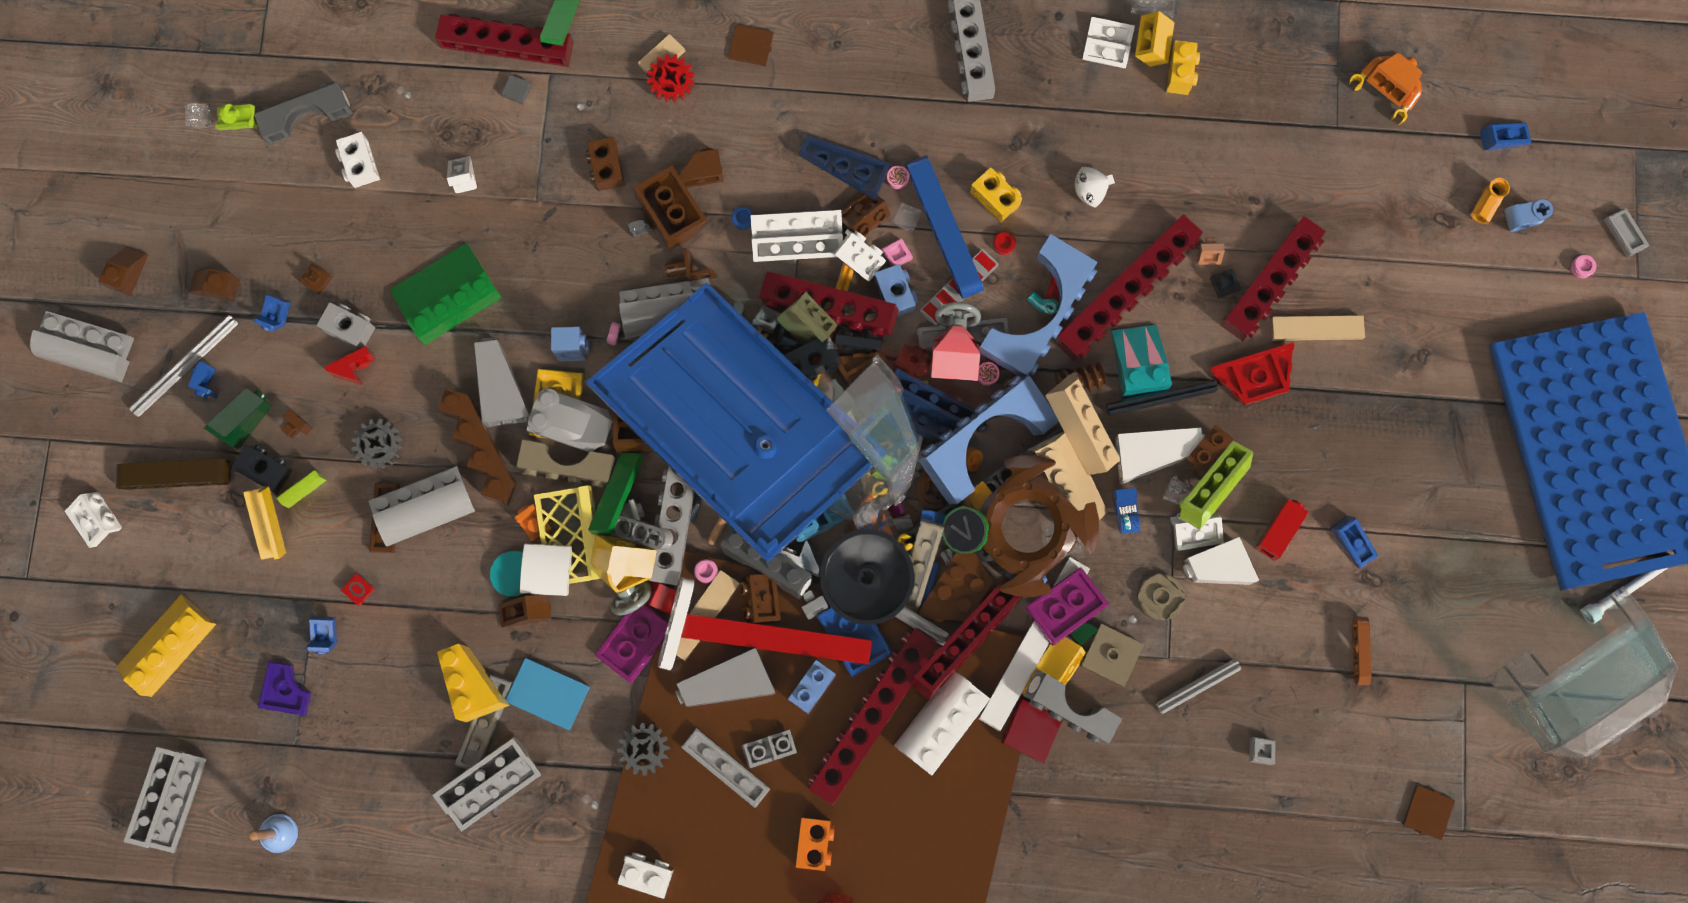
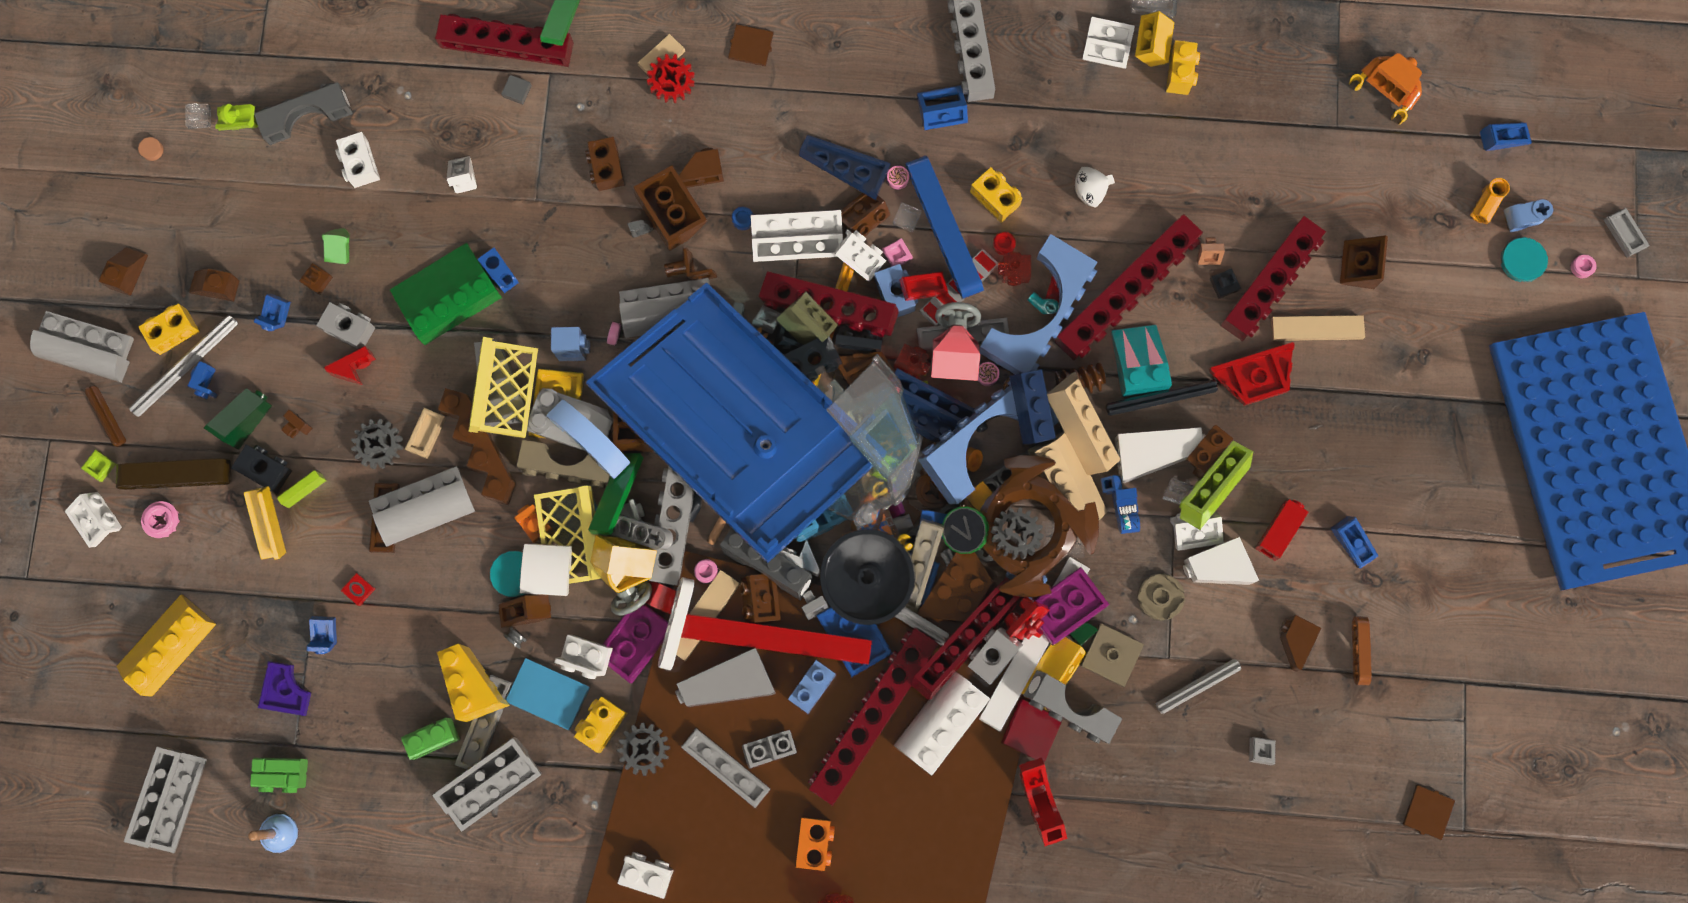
clear windscreen [1487,586,1678,760] -> none
white piece [1580,568,1667,625] -> none
none -> lime tile [81,450,116,482]
none -> reddish brown axle [85,385,126,447]
none -> nougat tile [138,137,164,161]
none -> yellow brick [139,304,200,355]
none -> bright pink gear [141,501,180,539]
none -> bright green brick [250,758,308,793]
none -> tile [322,228,350,264]
none -> bright green brick [401,717,460,760]
none -> tan tile [405,408,446,459]
none -> light yellow fence [468,337,538,438]
none -> blue leg [478,248,519,293]
none -> dark grey bush [503,627,527,649]
none -> light blue slope [546,399,630,479]
none -> white bracket [554,634,613,679]
none -> yellow brick [574,697,628,753]
none -> red tile [899,272,948,301]
none -> blue tile [917,85,968,130]
none -> light grey brick [968,627,1023,684]
none -> dark grey gear [990,507,1044,560]
none -> clear red brick [998,252,1031,286]
none -> red hips [1004,597,1050,640]
none -> dark blue brick [1009,369,1056,445]
none -> red arch [1019,757,1067,846]
none -> blue piece [1101,475,1122,495]
none -> reddish brown slope [1280,615,1321,672]
none -> reddish brown slope [1340,235,1388,289]
none -> teal tile [1501,237,1548,282]

